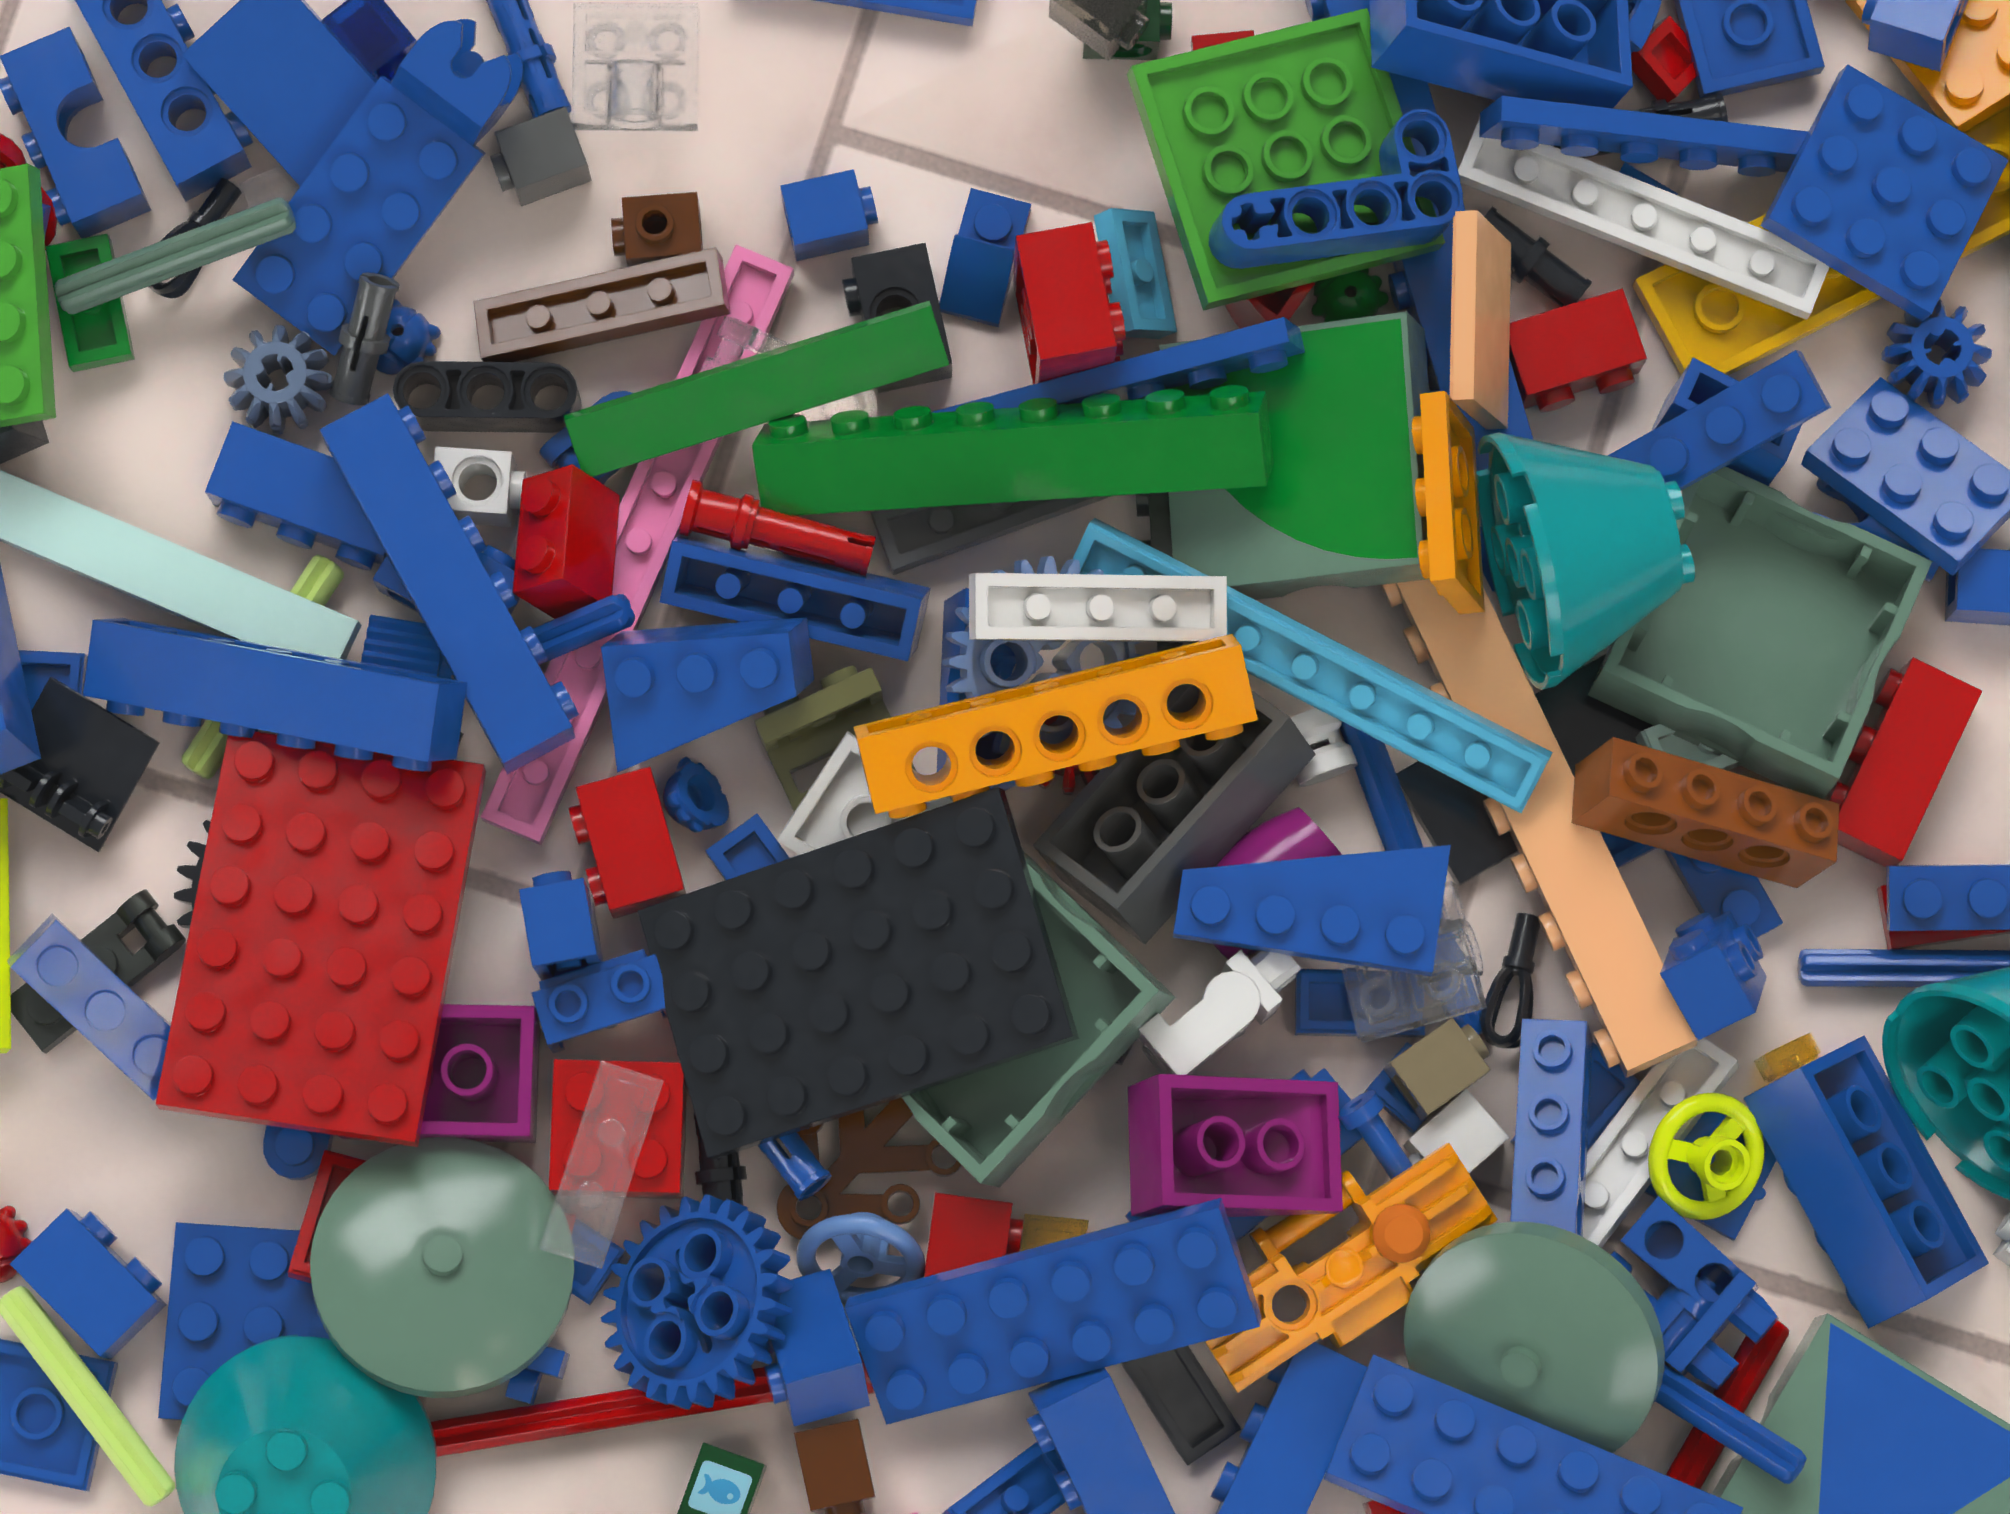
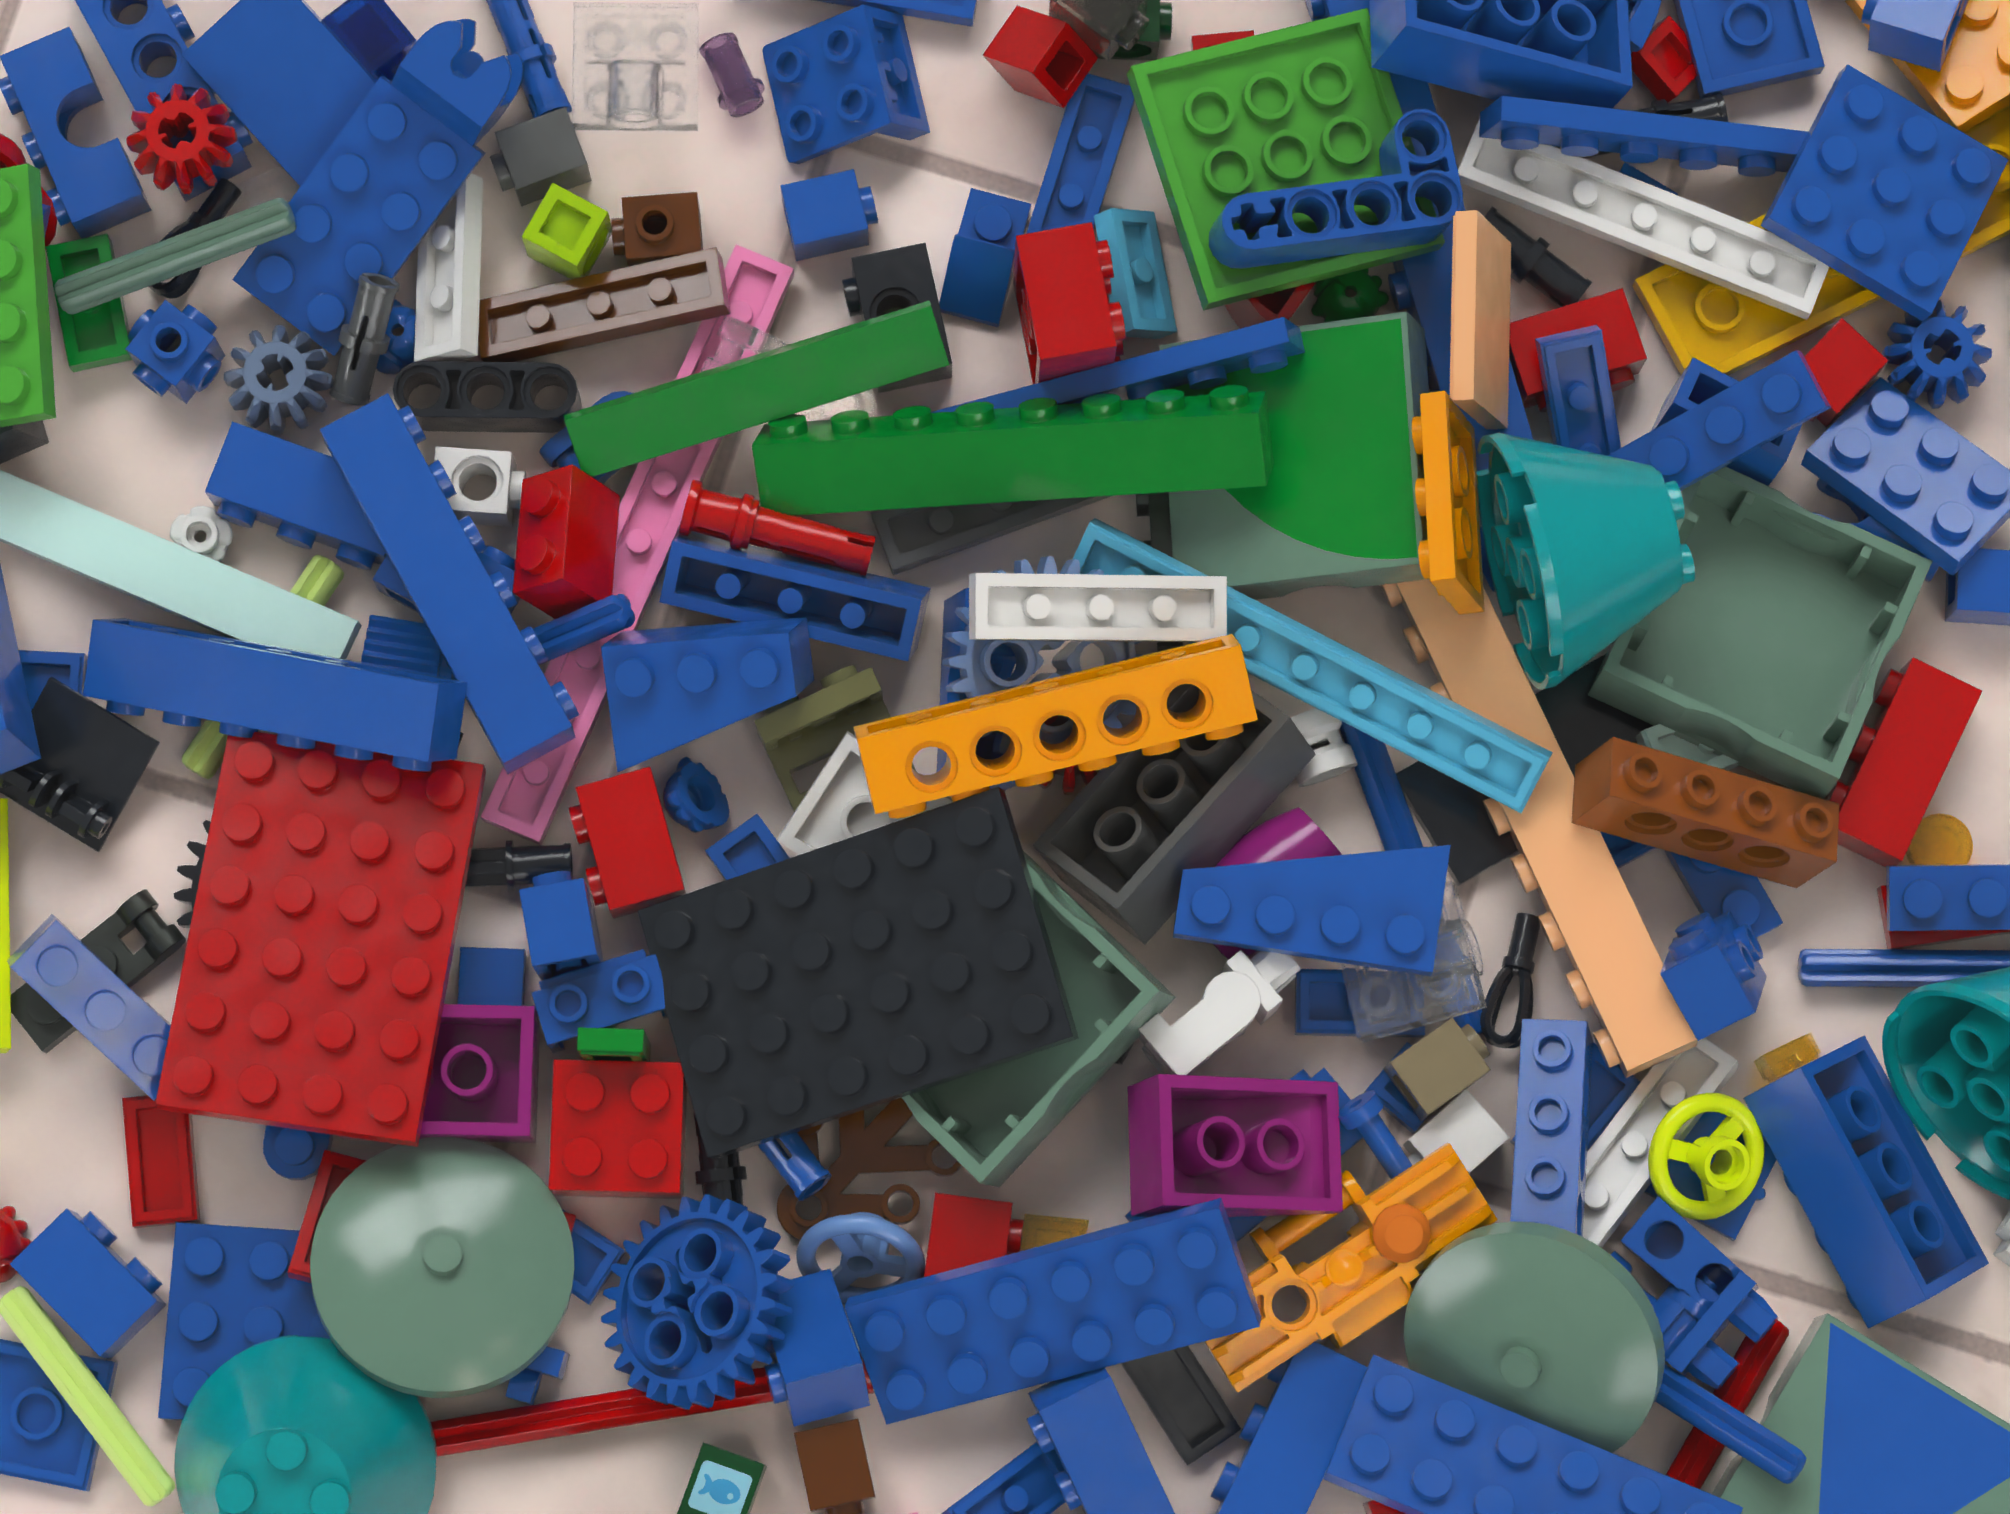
clear tile [539,1060,664,1269] -> none
none -> red tile [122,1095,201,1228]
none -> blue brick [125,300,226,404]
none -> red gear [126,83,237,195]
none -> white plate [170,506,233,562]
none -> white plate [414,173,483,362]
none -> blue tile [458,947,526,1006]
none -> black axle [465,840,573,892]
none -> lime brick [521,183,612,279]
none -> green tile [577,1027,651,1062]
none -> clear purple pin [699,33,765,117]
none -> blue bracket [762,4,930,164]
none -> red brick [983,5,1098,108]
none -> blue plate [1026,73,1135,234]
none -> blue tile [1535,325,1621,456]
none -> red brick [1804,318,1889,428]
none -> clear yellow tile [1906,813,1973,865]

